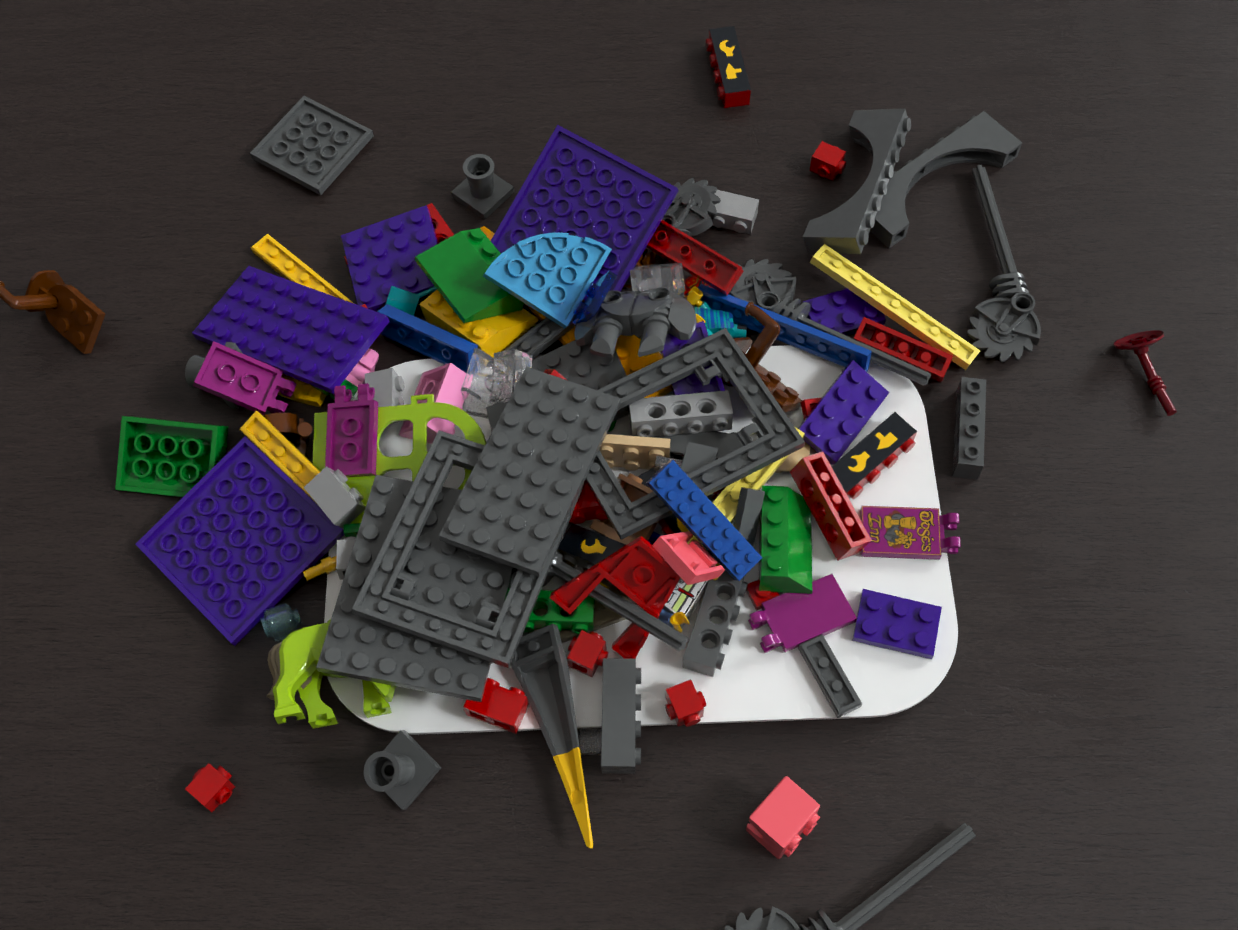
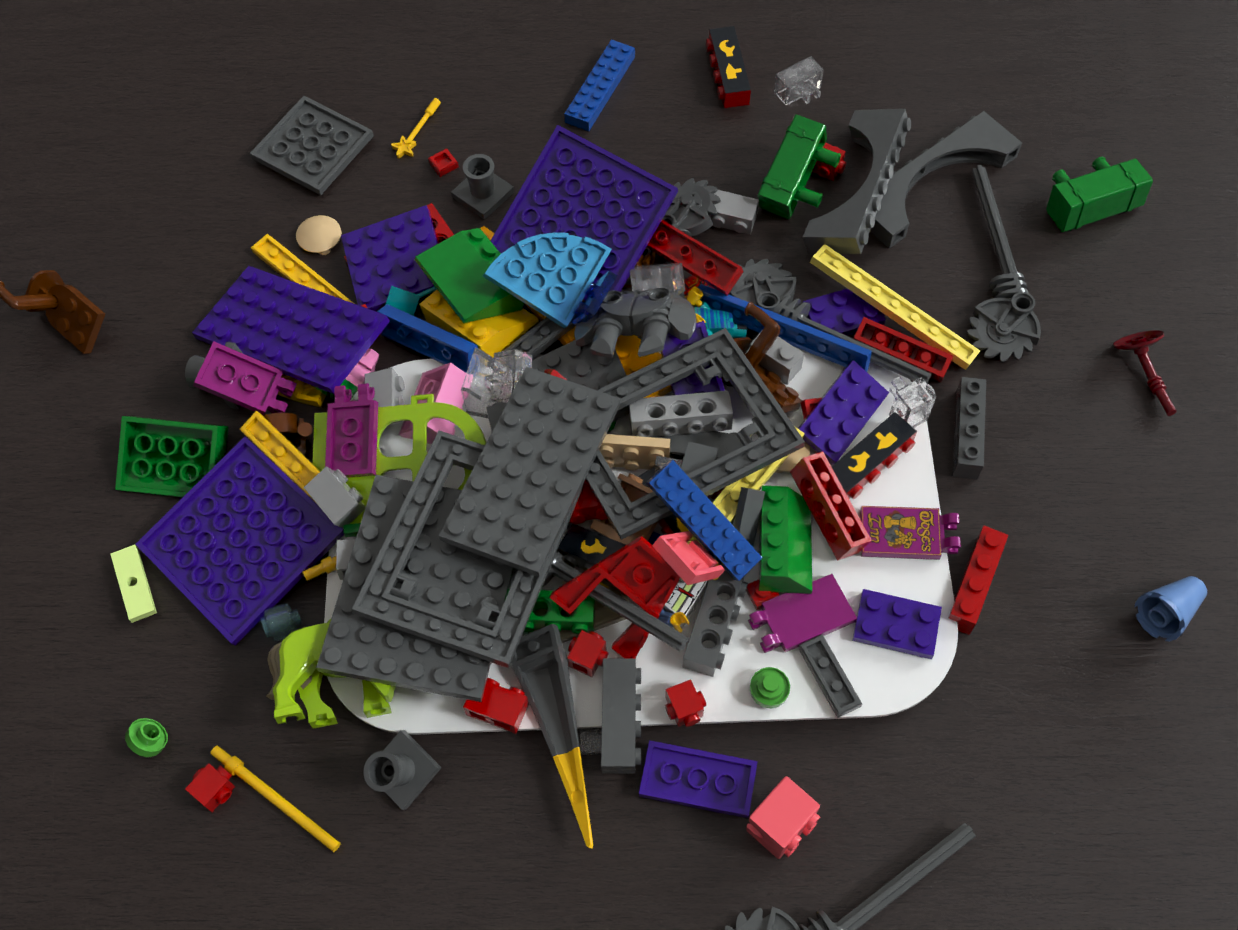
none -> yellowish green tile [110,545,157,623]
none -> bright green plate [125,718,168,757]
none -> yellow bar [210,745,341,852]
none -> tan dish [296,215,342,255]
none -> yellow piece [391,98,441,159]
none -> red tile [428,148,459,177]
none -> blue piece [564,39,635,131]
none -> dark purple plate [639,740,758,818]
none -> light grey brick [750,331,804,385]
none -> bright green plate [750,667,790,709]
none -> green piece [757,114,841,219]
none -> clear brick [774,56,824,105]
none -> clear brick [889,377,936,428]
none -> red brick [948,526,1008,635]
none -> green piece [1046,156,1153,232]
none -> medium blue cone [1135,576,1207,642]

